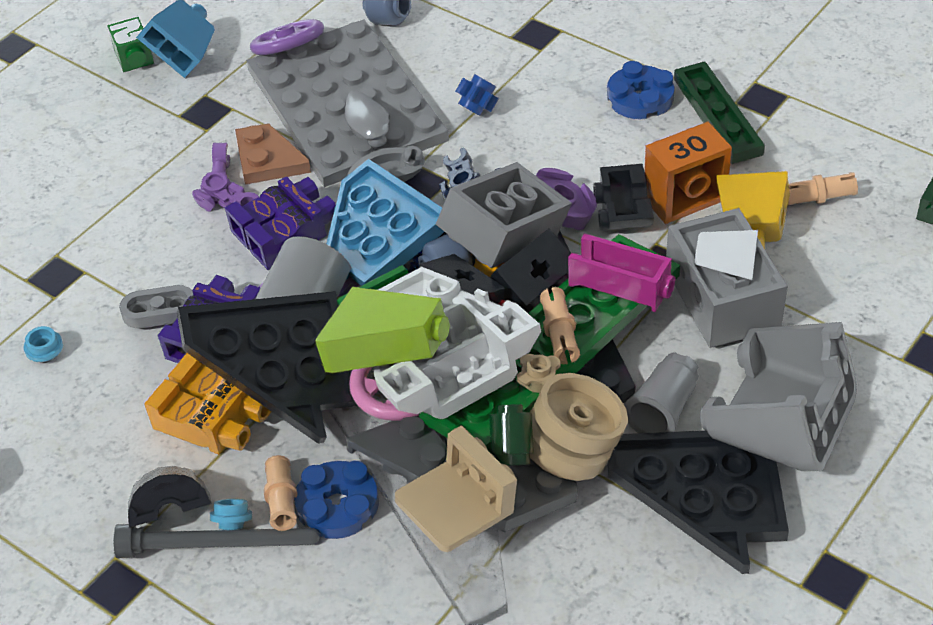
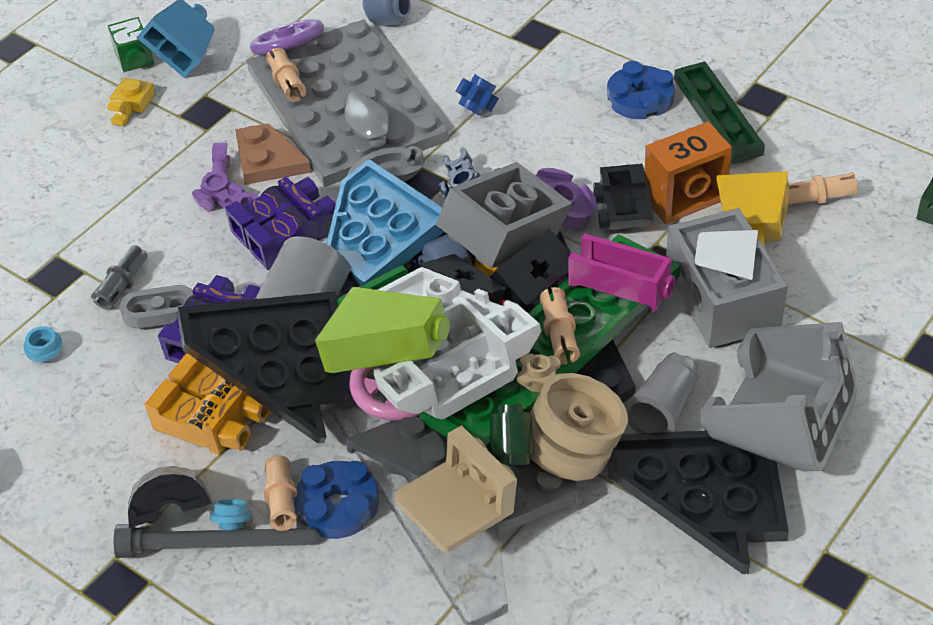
none -> dark grey axle [91,245,148,310]
none -> yellow plate [107,78,155,126]
none -> light nougat pin [266,48,306,102]

